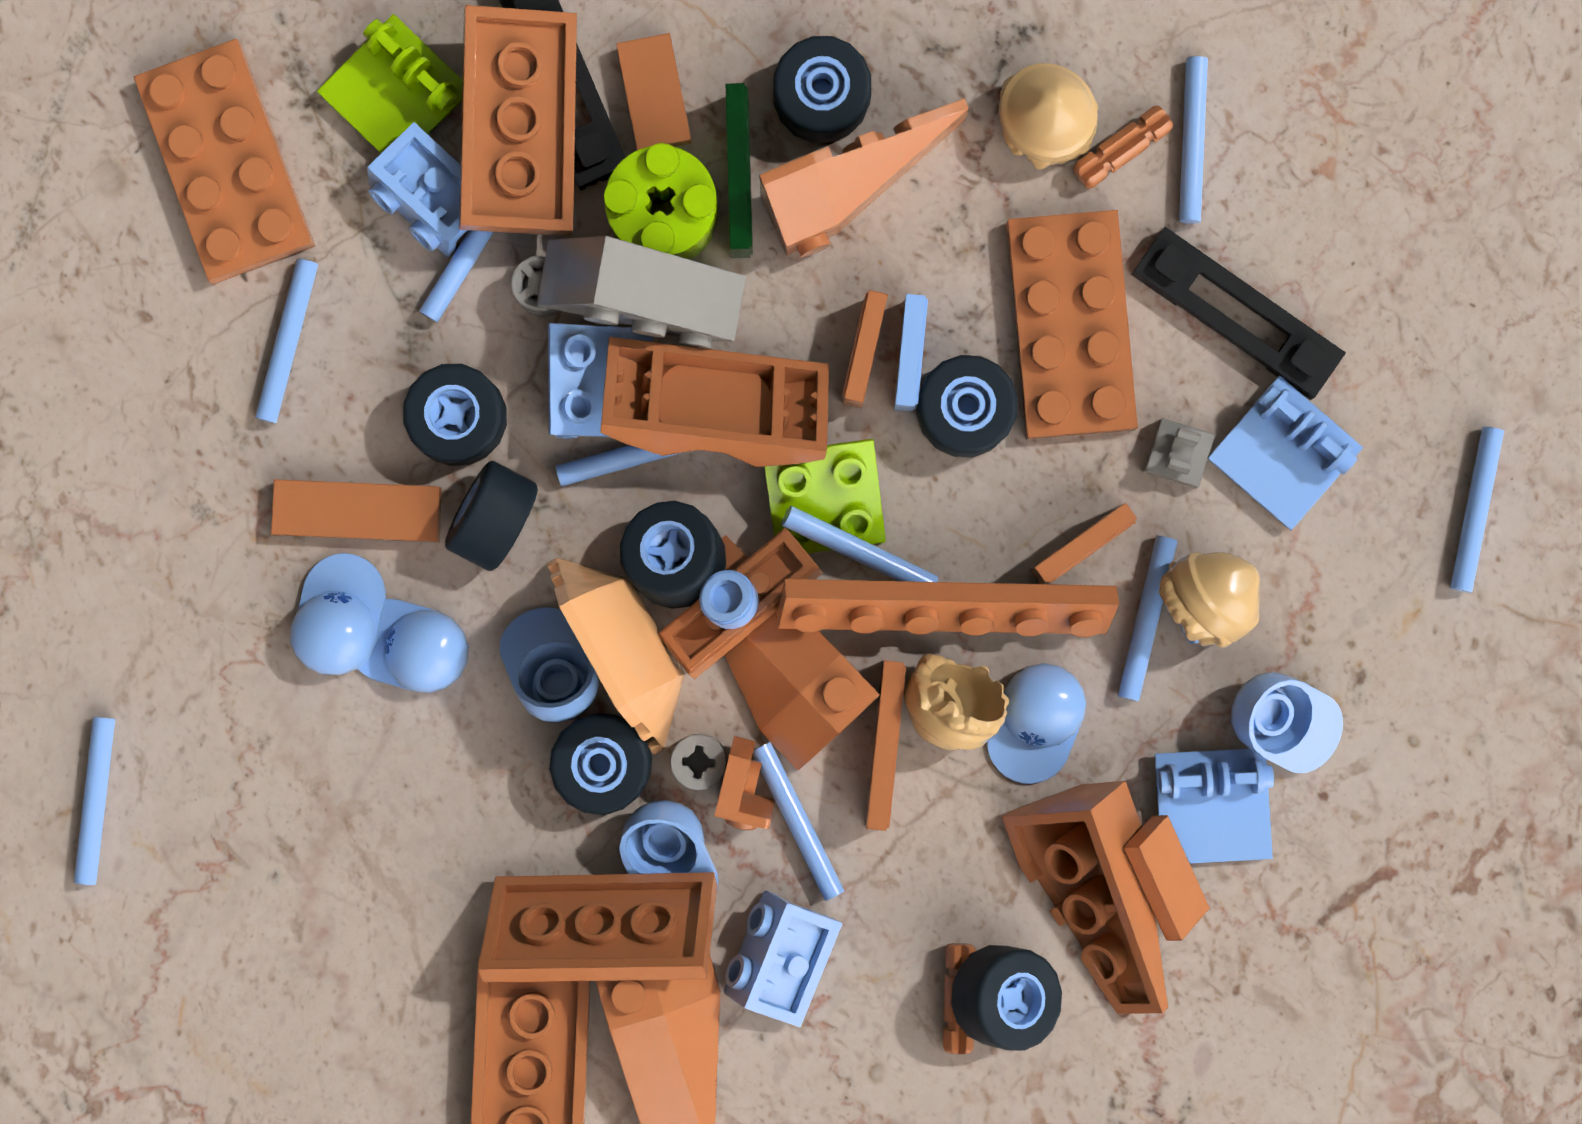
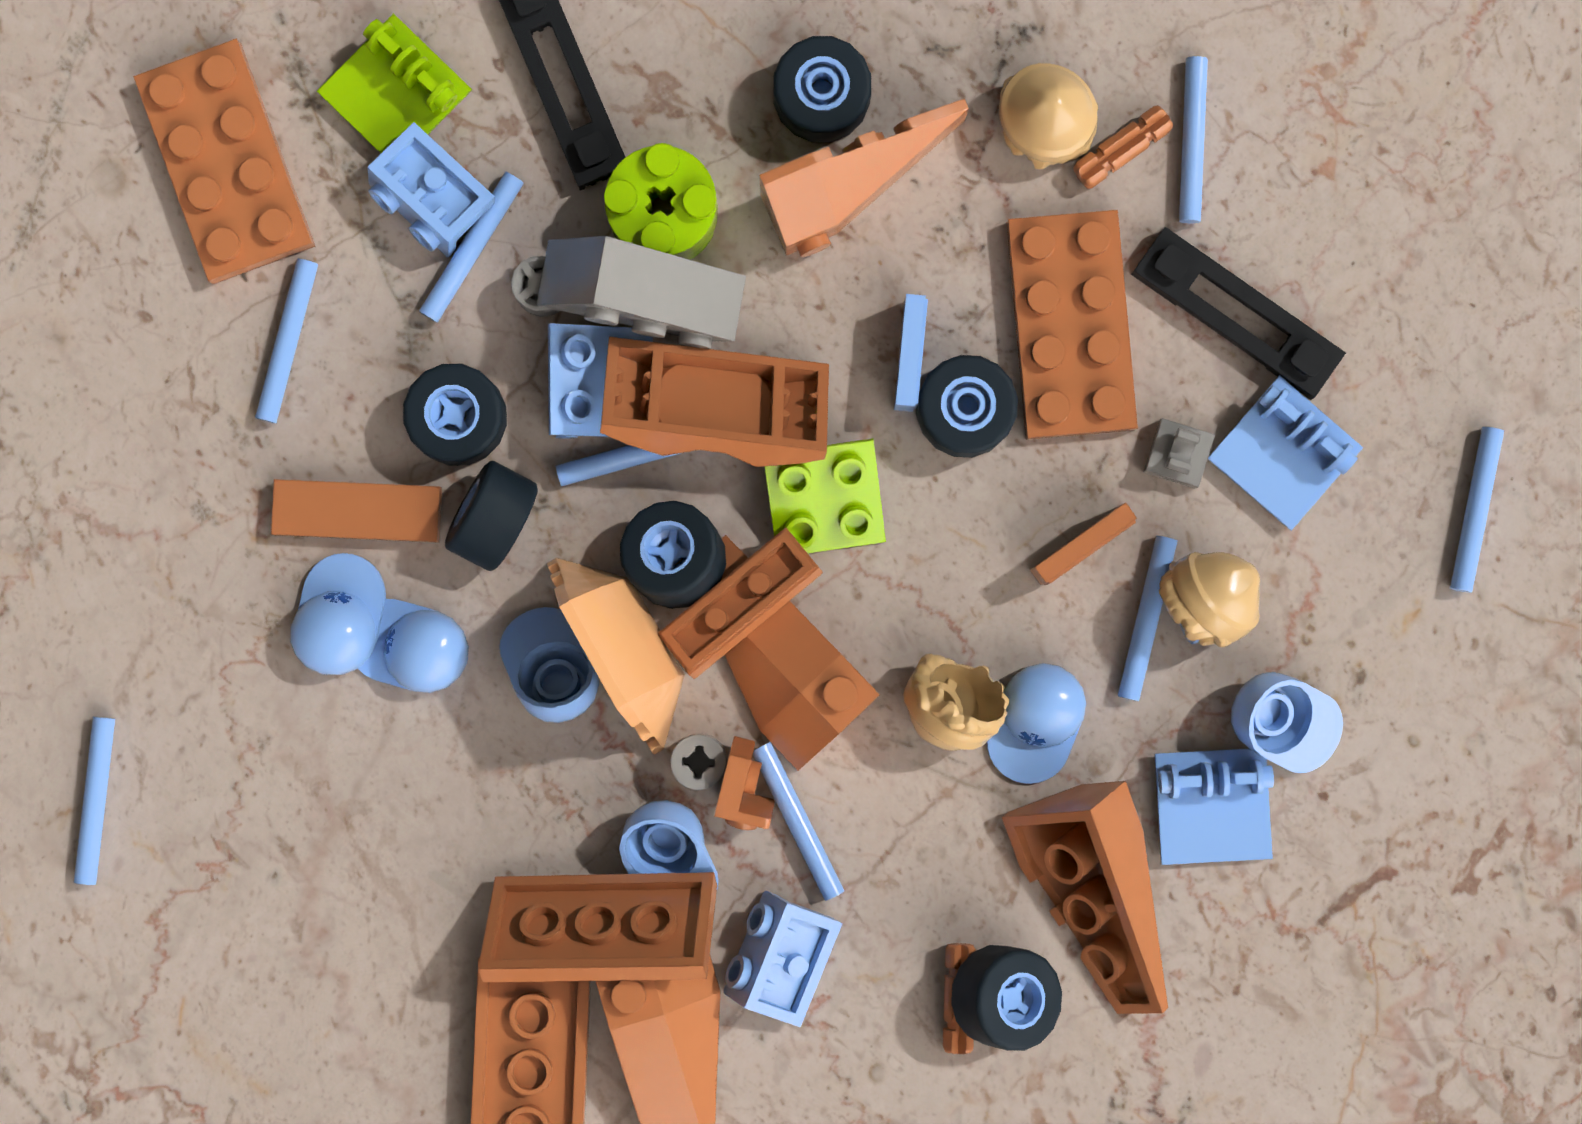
nougat plate [459,5,577,236] -> none
black wheel [549,713,652,815] -> none
nougat tile [616,33,692,150] -> none
light blue tile [699,570,759,629] -> none
dark green tile [725,83,753,258] -> none
nougat plate [777,579,1119,637] -> none
light blue bar [781,506,938,582] -> none
nougat tile [841,290,888,408] -> none
nougat tile [865,661,906,831] -> none
nougat tile [1124,815,1210,941] -> none

